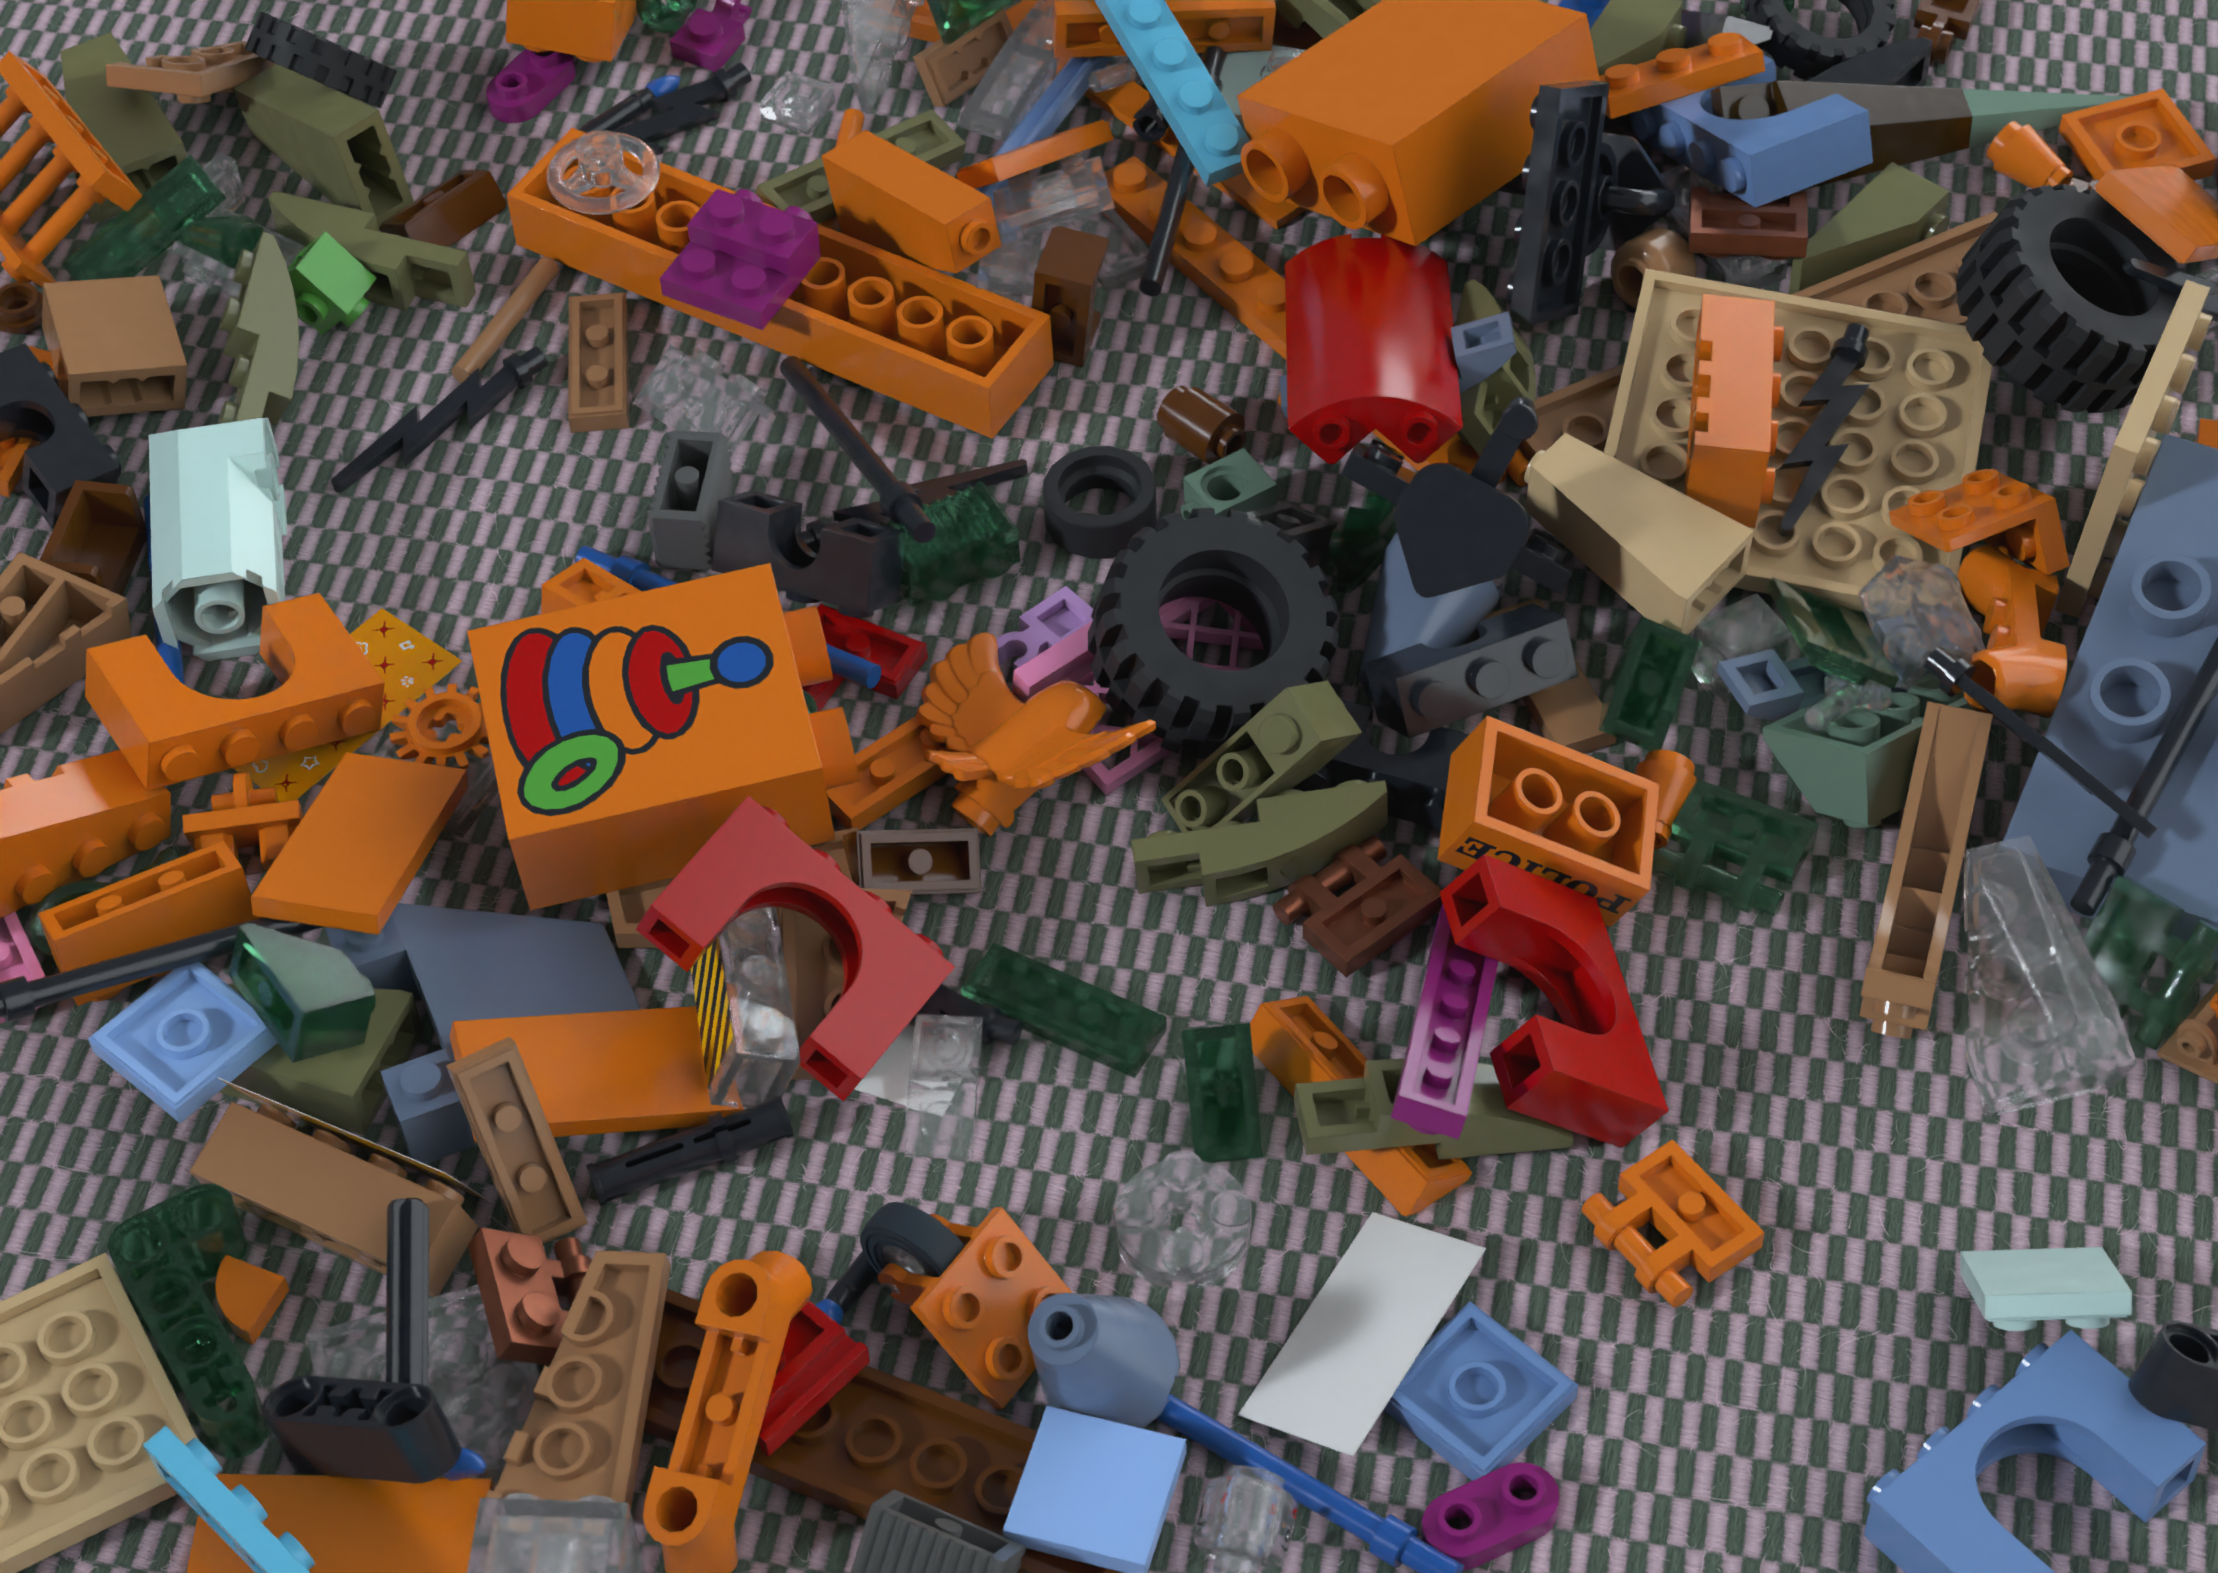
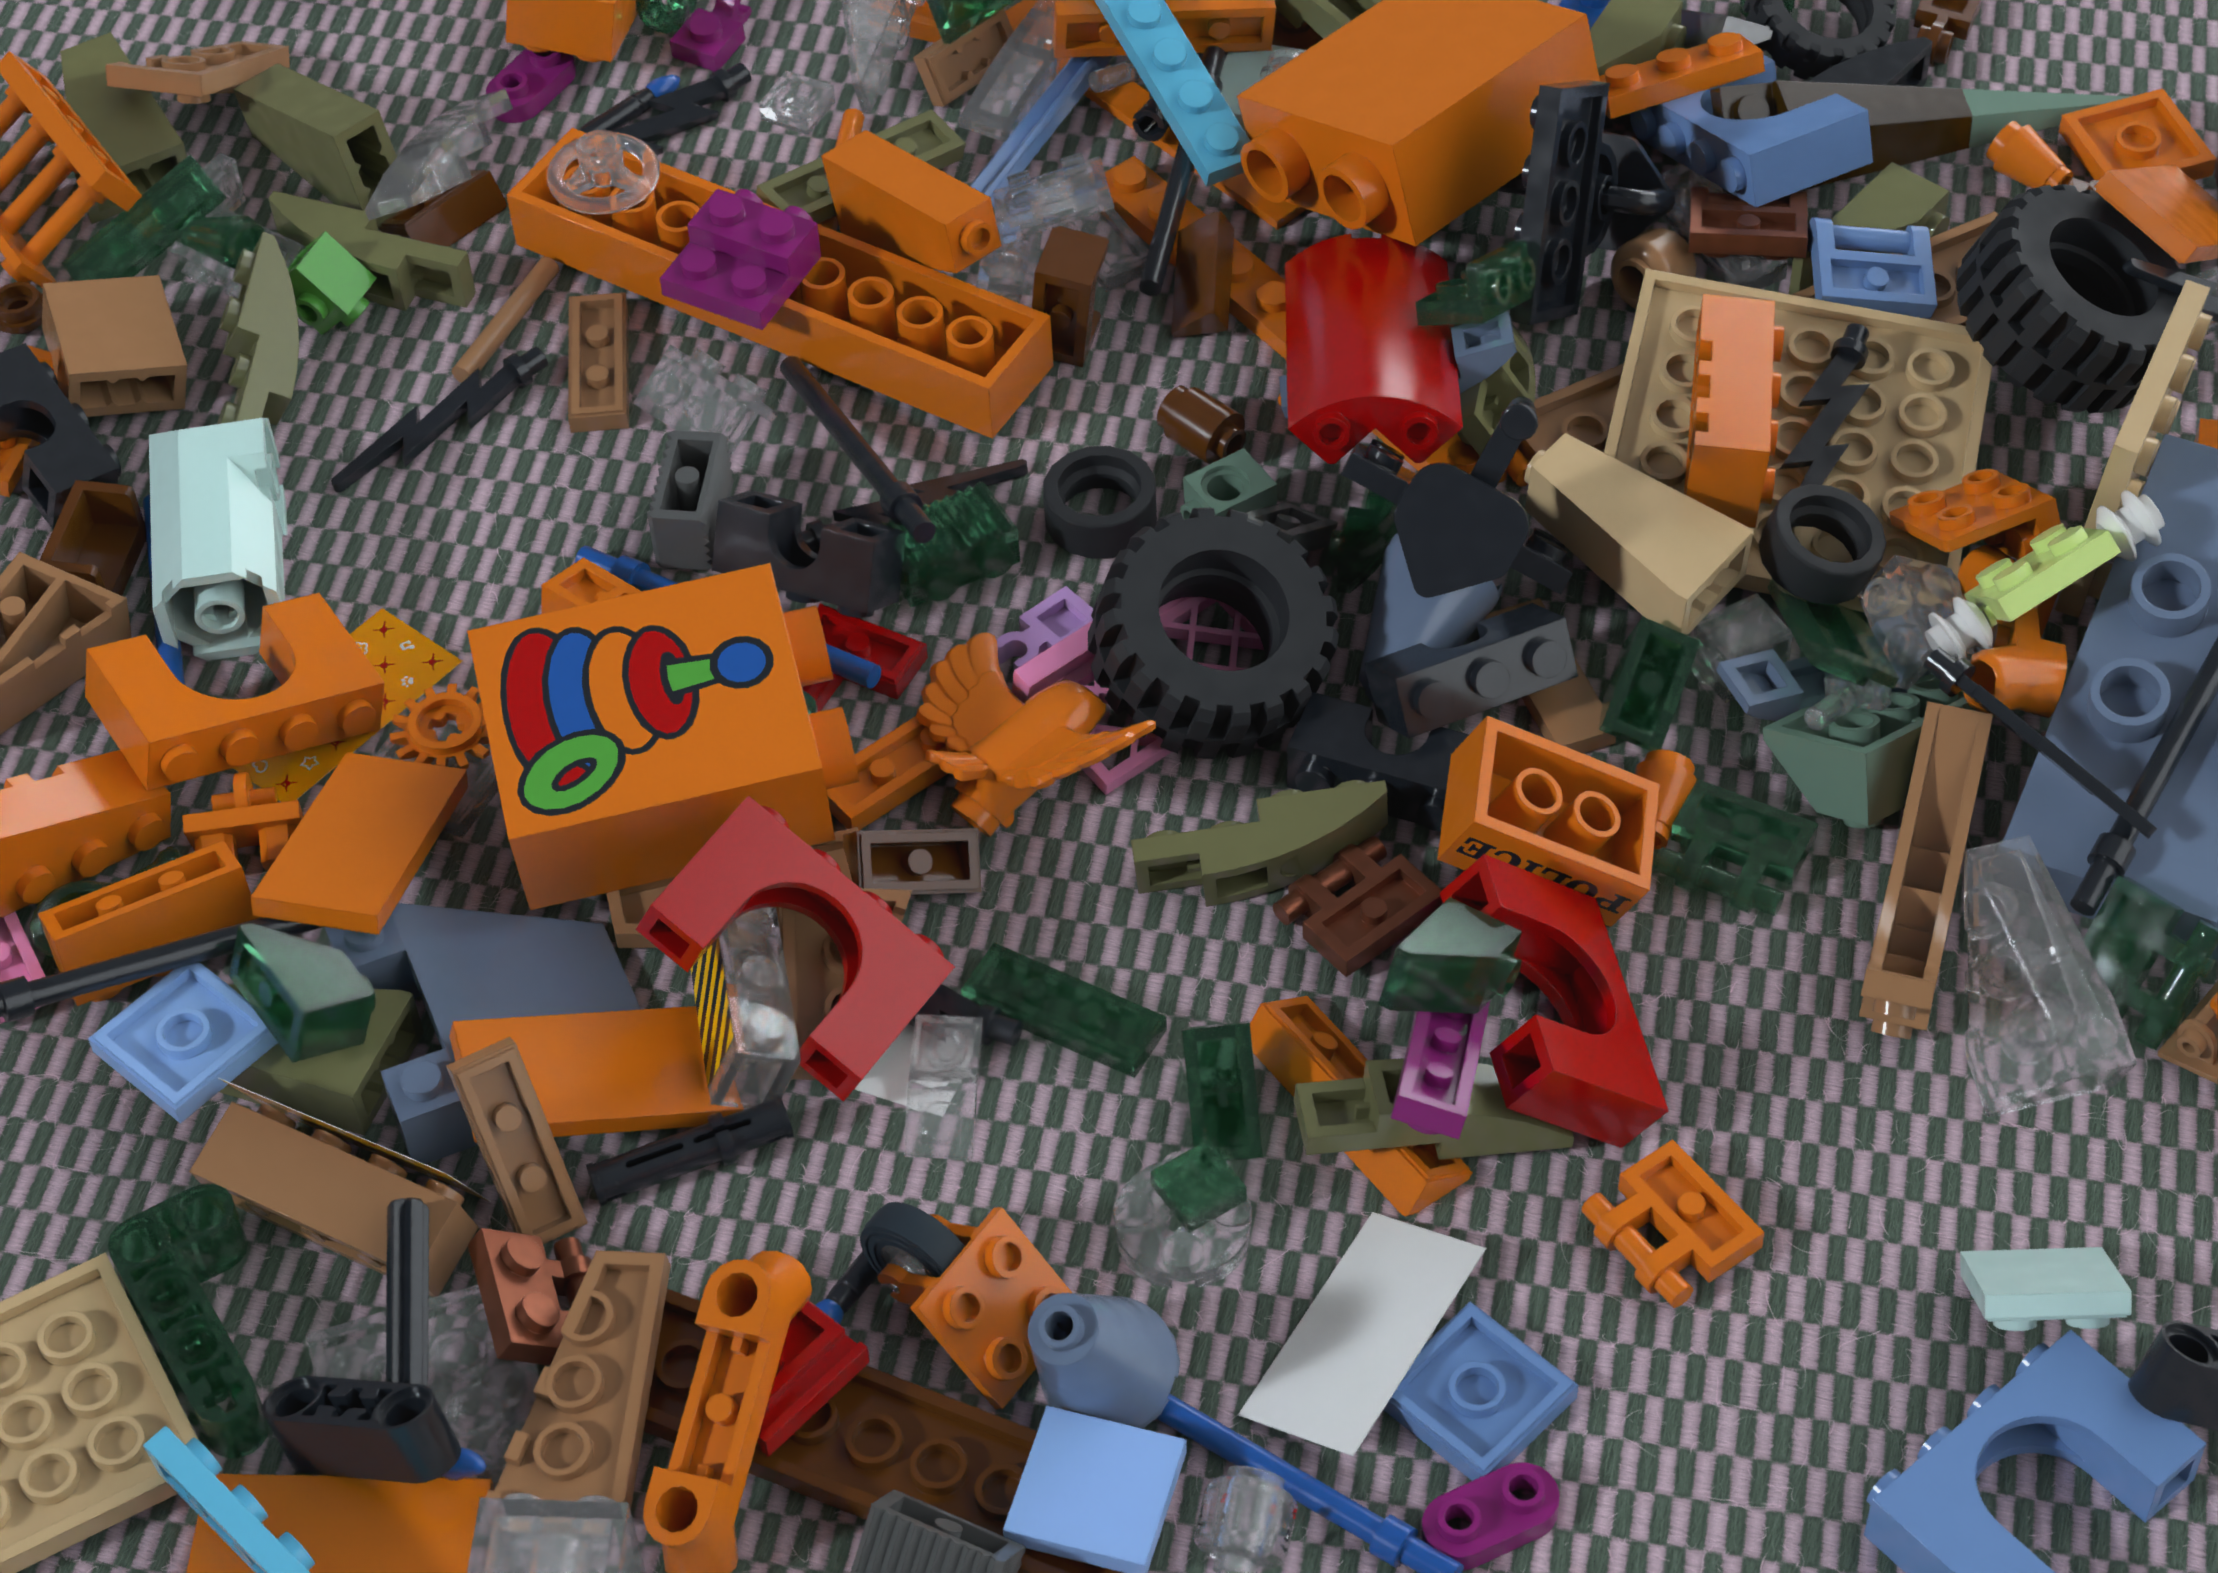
orange tile [215,1255,289,1345] -> none
black tyre [244,11,397,108] -> none
orange tile [956,119,1114,189] -> none
olive slope [1161,680,1362,832] -> none
none -> clear slope [365,88,513,220]
none -> clear green tile [1150,1140,1247,1233]
none -> reddish brown slope [1171,211,1234,338]
none -> clear green slope [1378,897,1522,1014]
none -> clear green bracket [1415,240,1536,326]
none -> black tyre [1758,484,1887,605]
none -> medium blue plate [1807,217,1937,319]
none -> plate [1925,490,2165,661]

